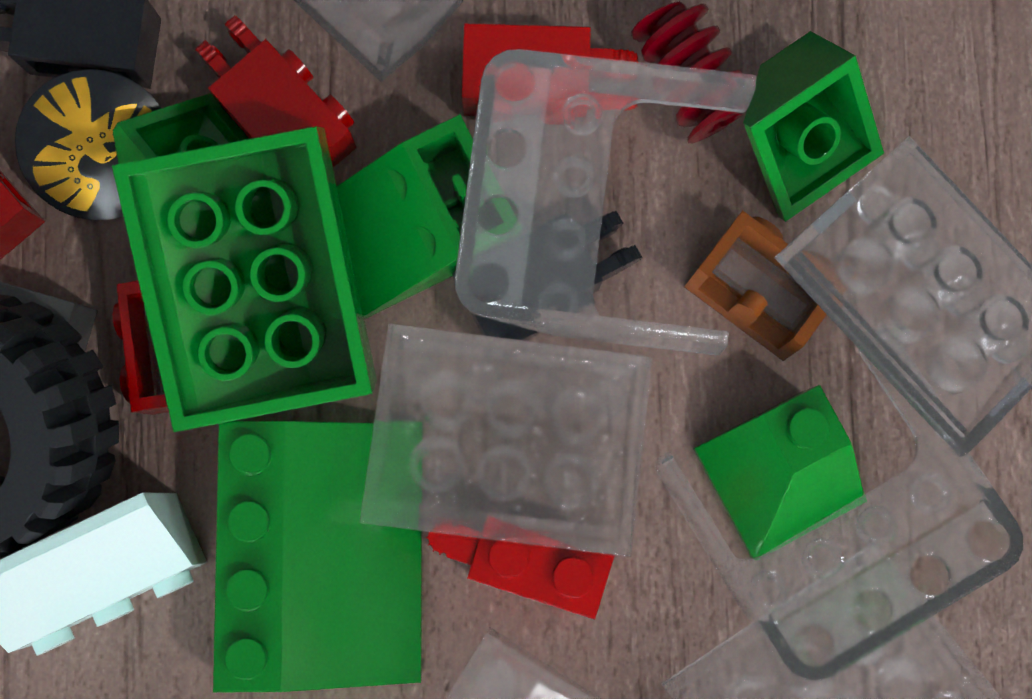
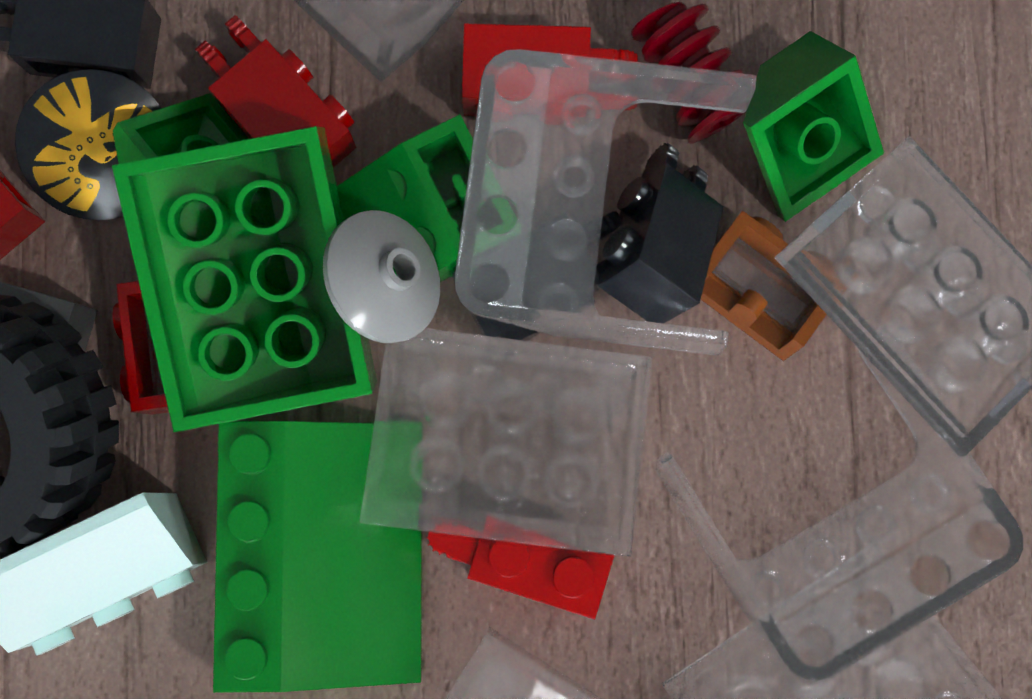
green slope [693,385,866,561] -> none
none -> light grey dish [323,210,440,343]
none -> black hinge [597,143,724,328]

